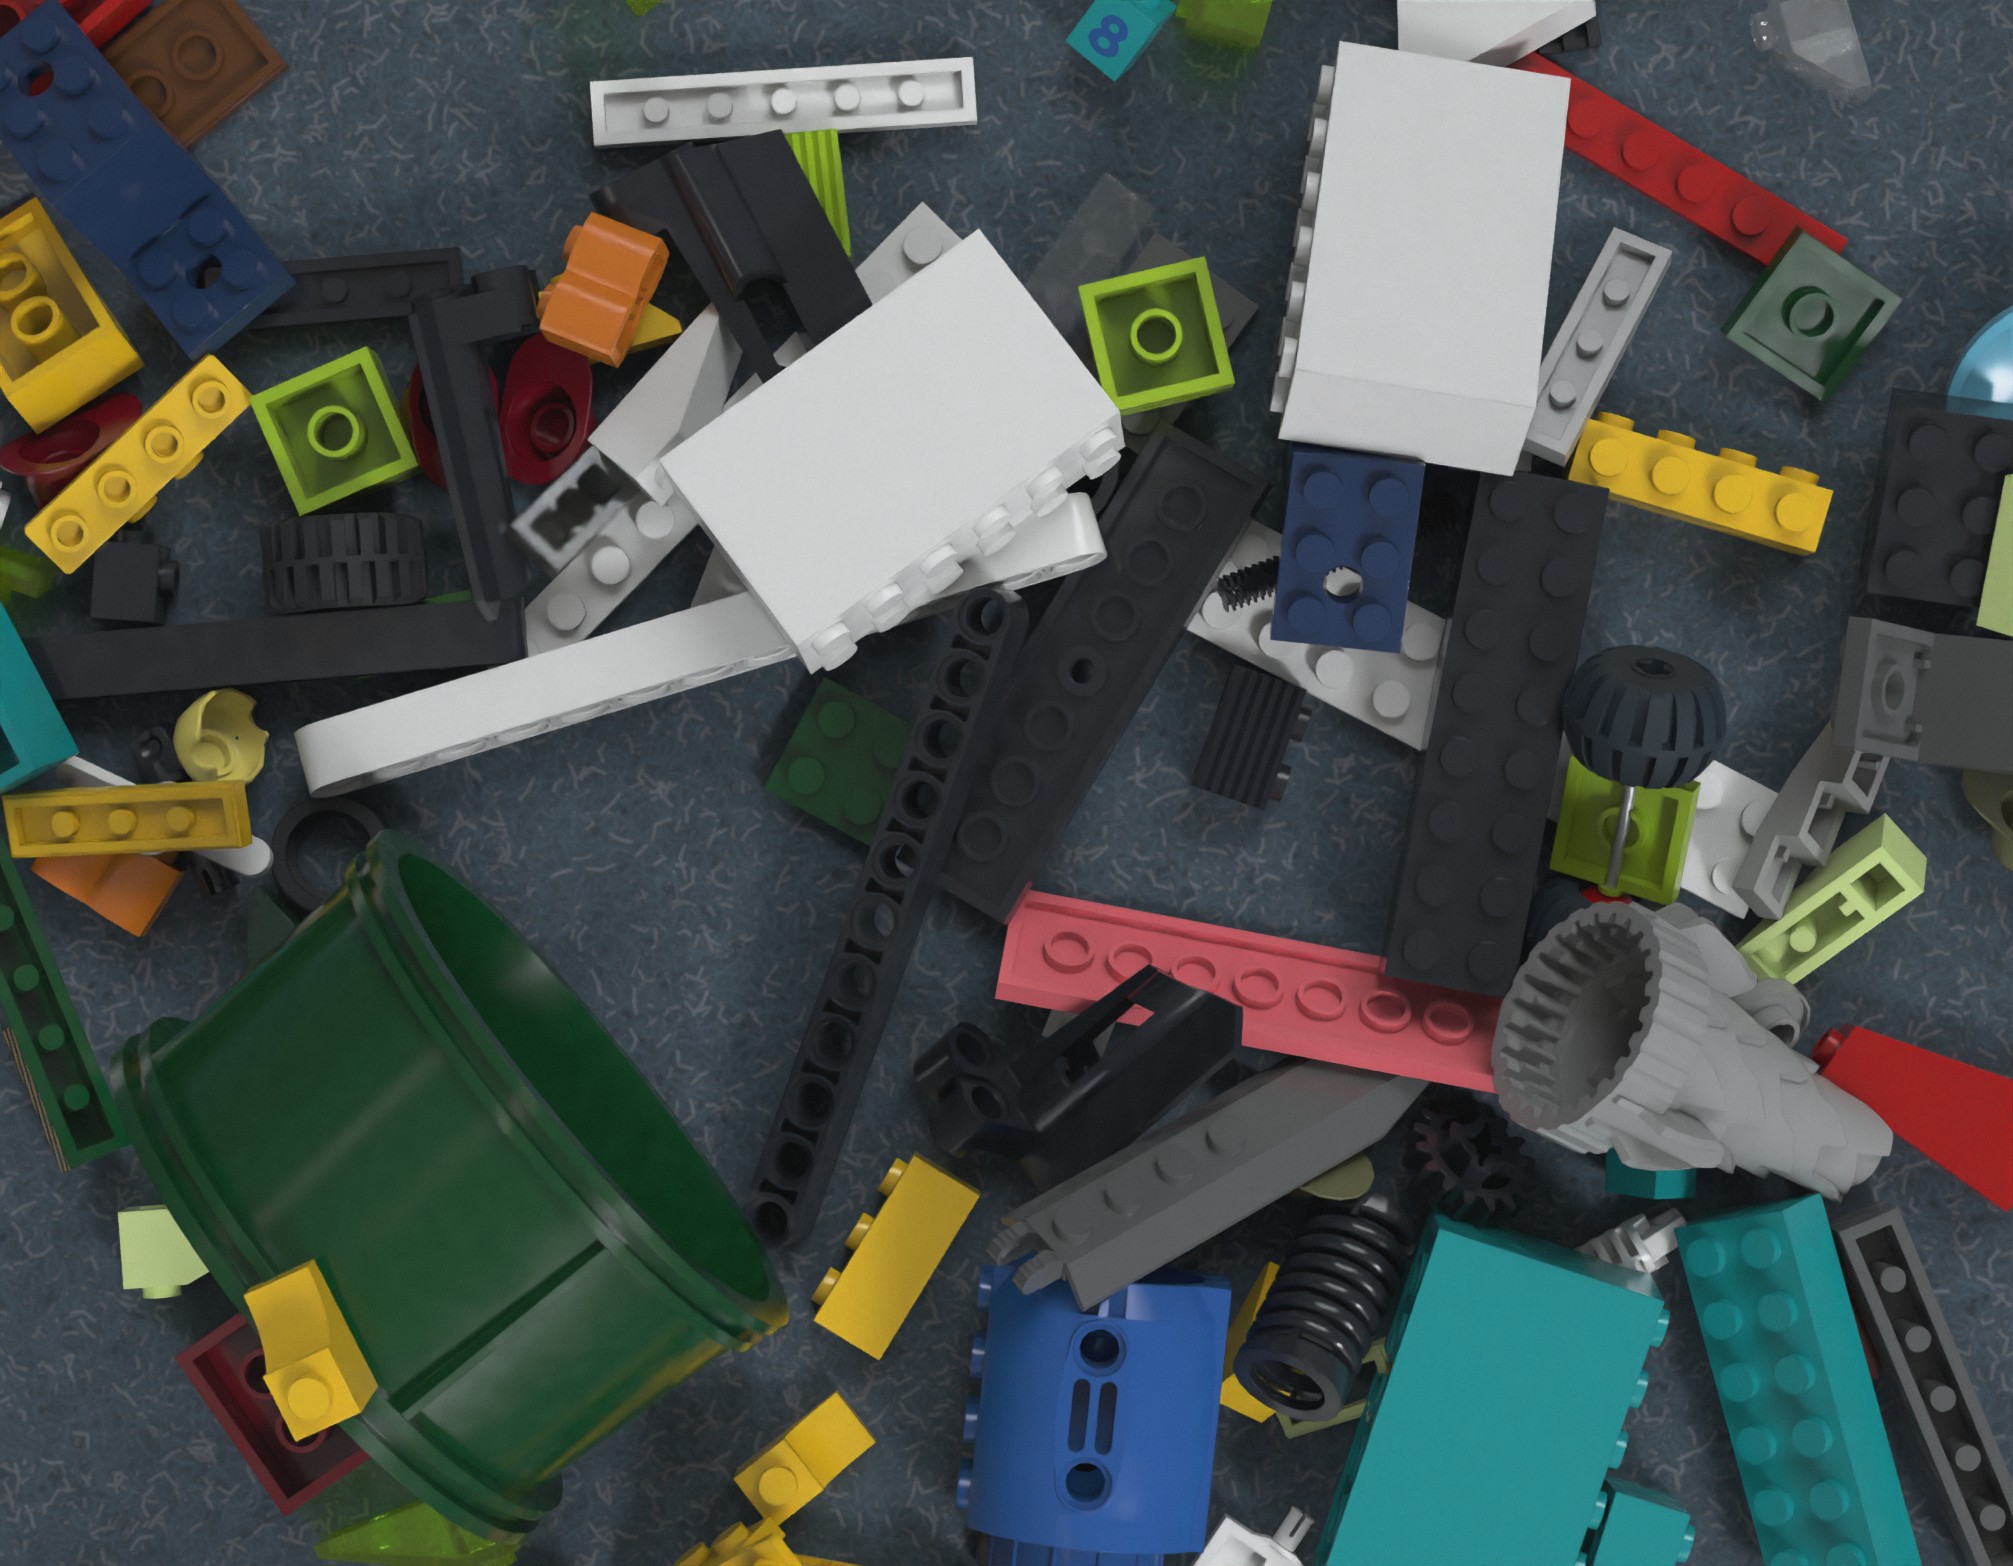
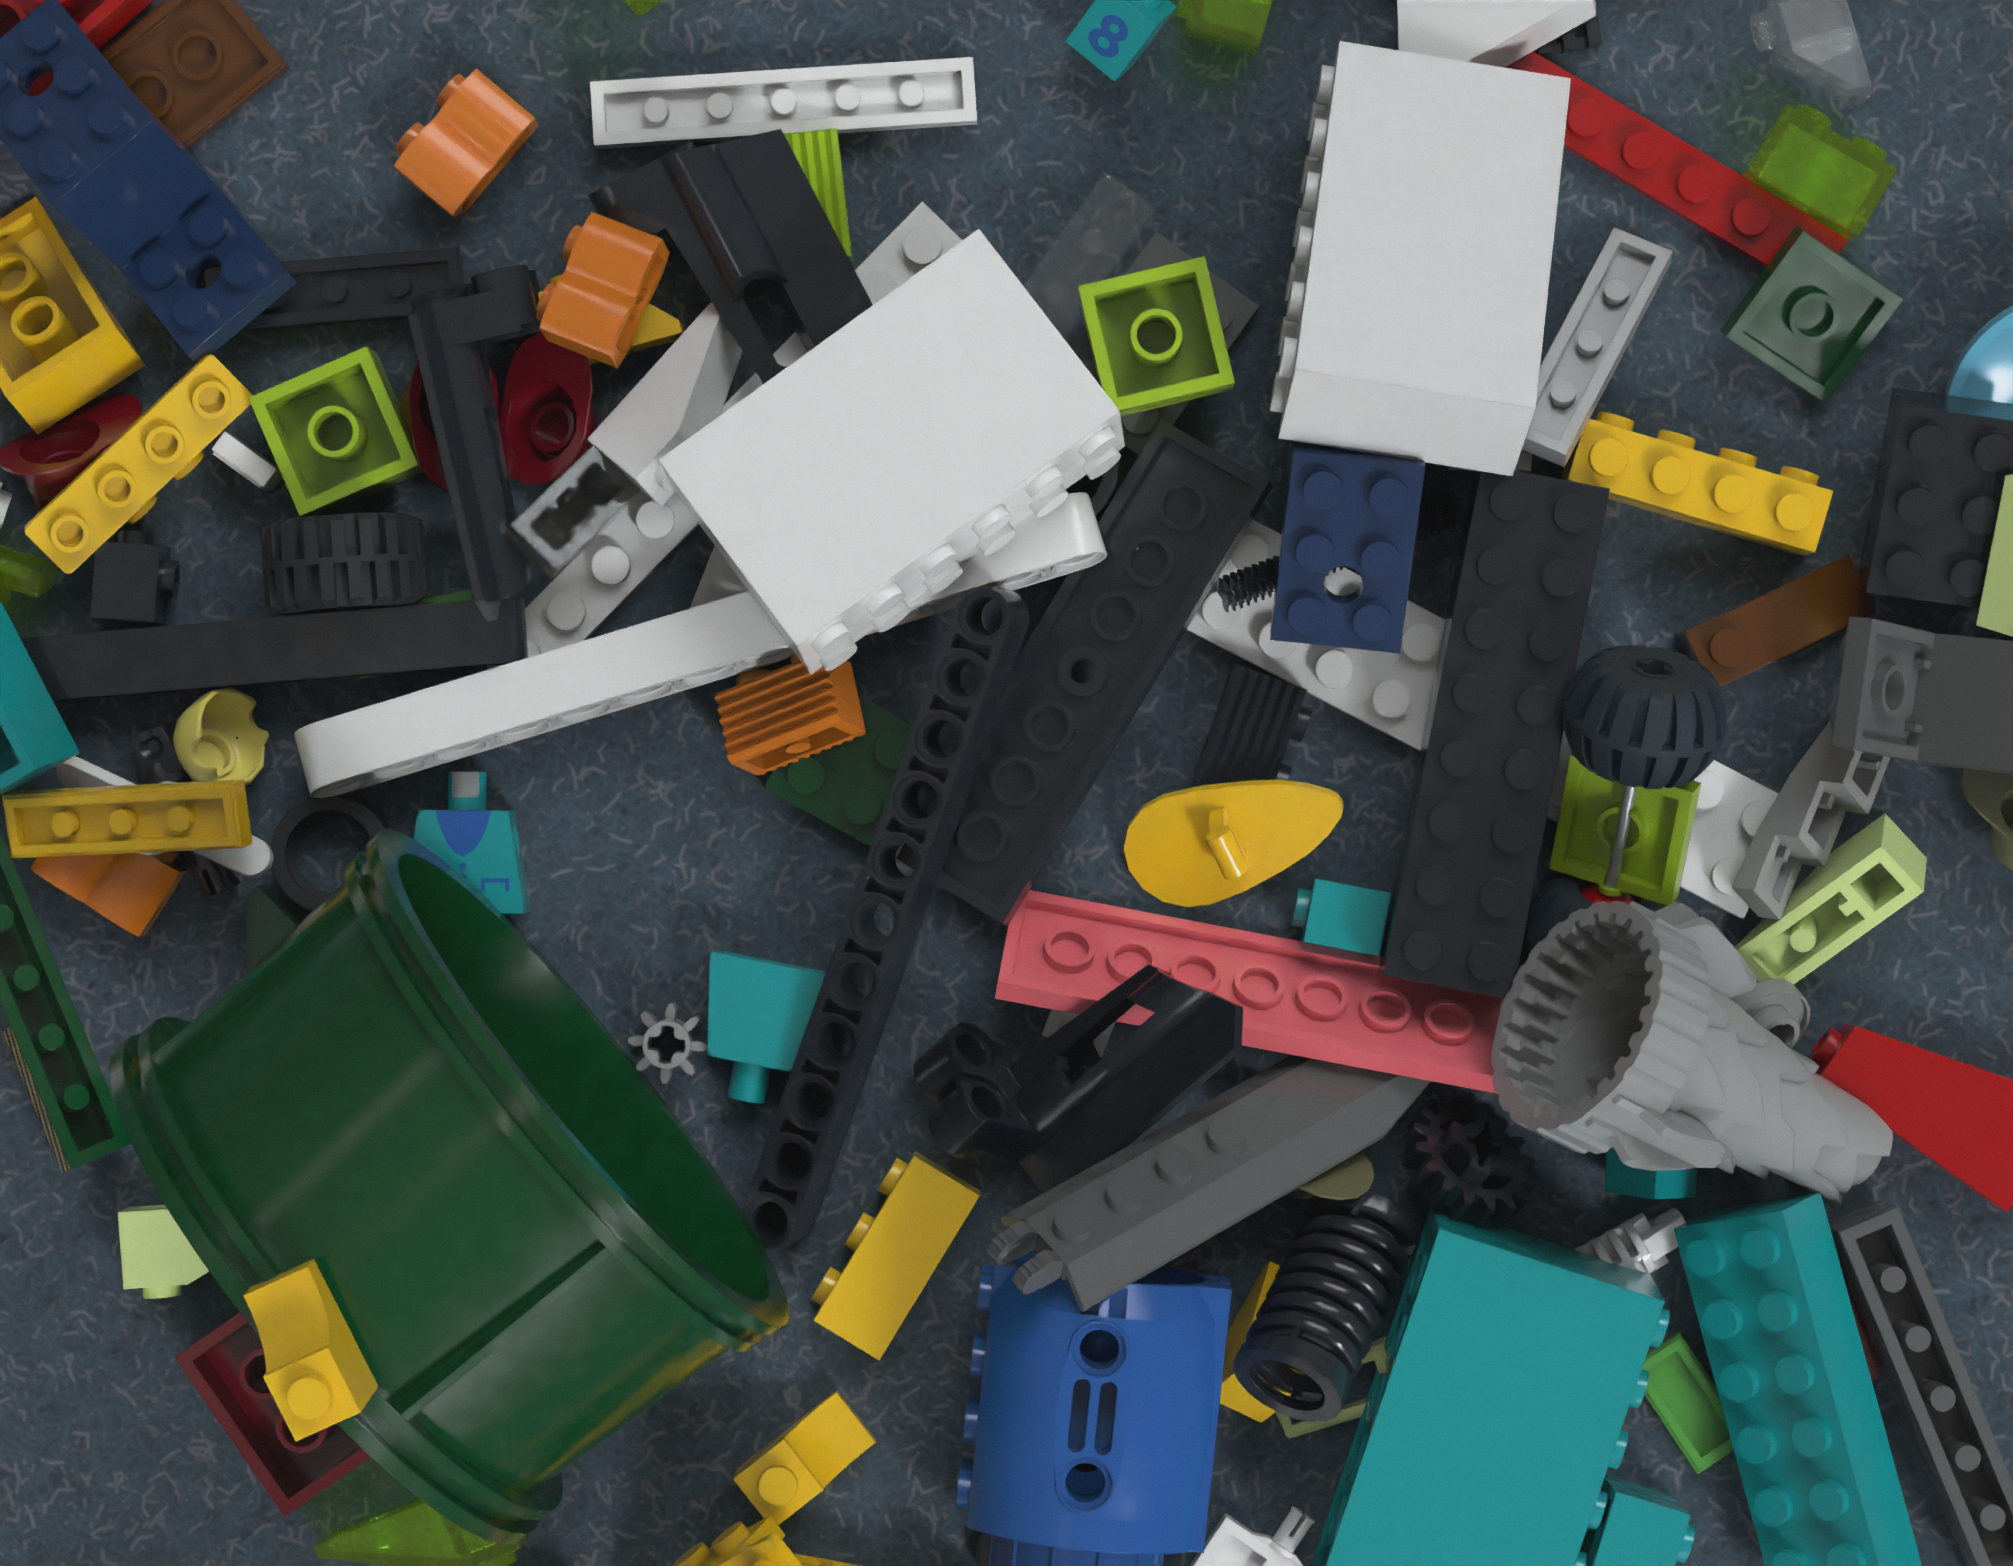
none -> white tile [212,431,283,492]
none -> orange brick [394,68,539,222]
none -> teal torso [413,772,530,914]
none -> light grey gear [628,1003,707,1084]
none -> teal torso [707,949,827,1104]
none -> orange brick [715,653,866,775]
none -> yellow shield [1124,779,1344,907]
none -> teal brick [1291,877,1391,956]
none -> bright green tile [1642,1331,1734,1474]
none -> reddish brown slope [1674,554,1875,687]
none -> clear neon green brick [1740,104,1897,242]

